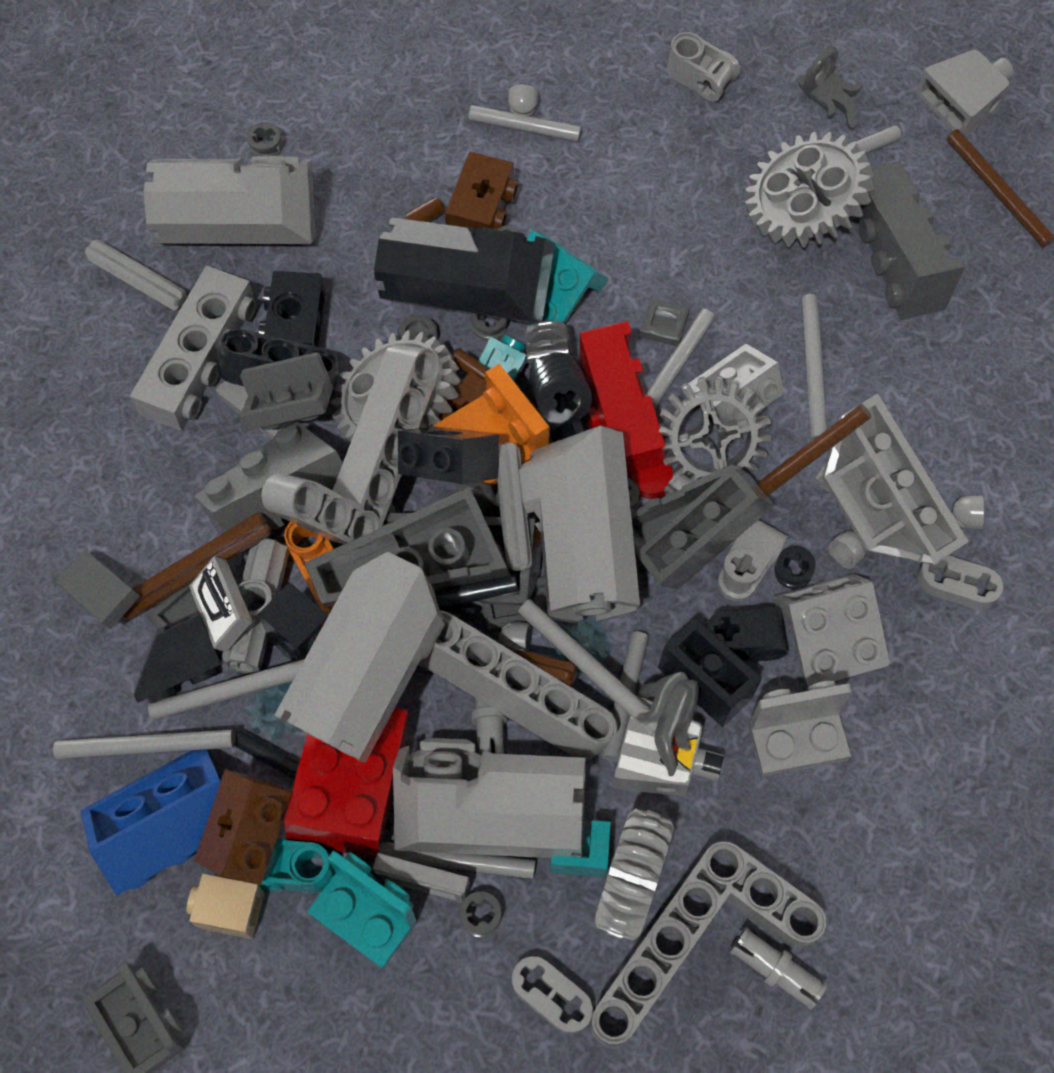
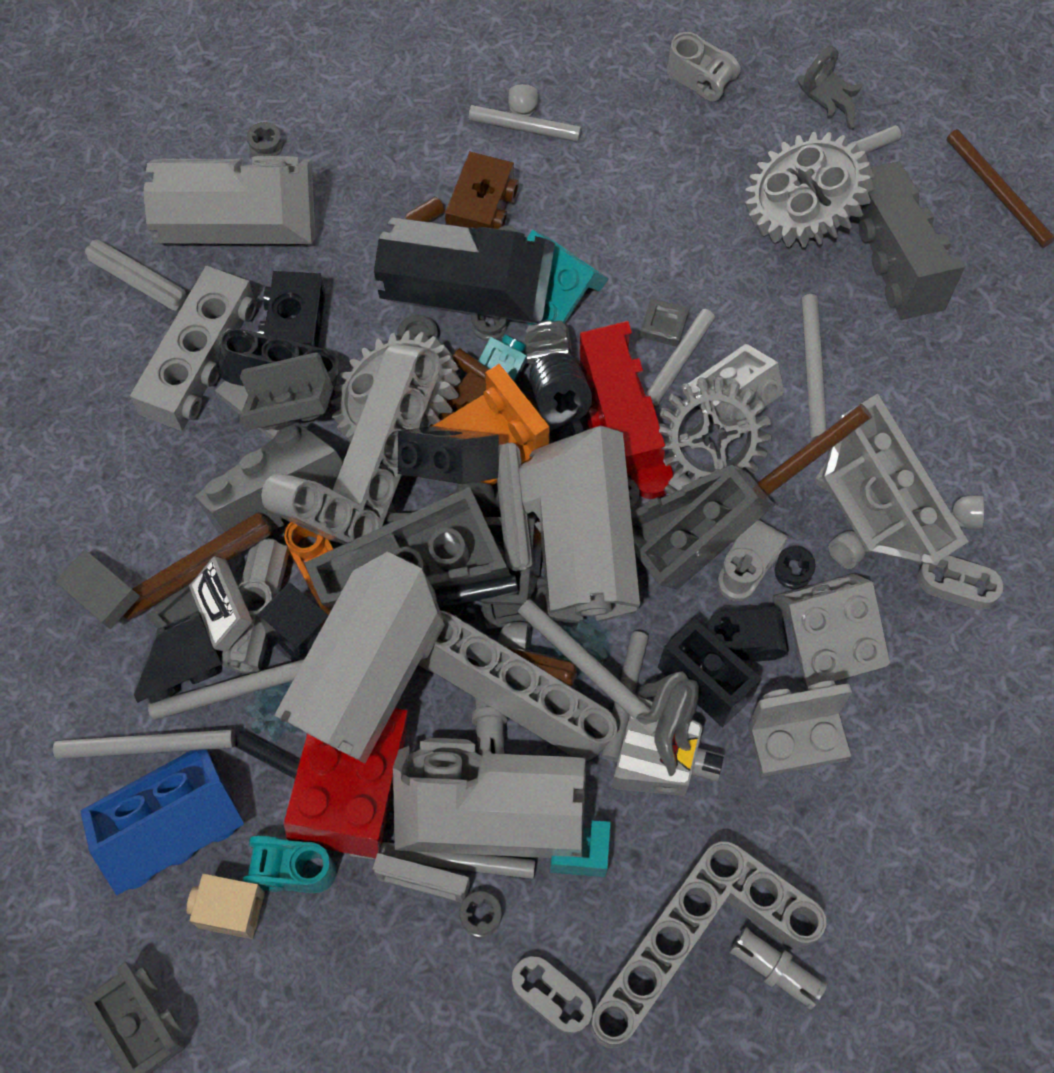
reddish brown brick [194,769,292,885] -> none
teal bracket [307,851,417,970] -> none
light grey gear [595,808,674,941] -> none
light grey torso [916,50,1014,137] -> none

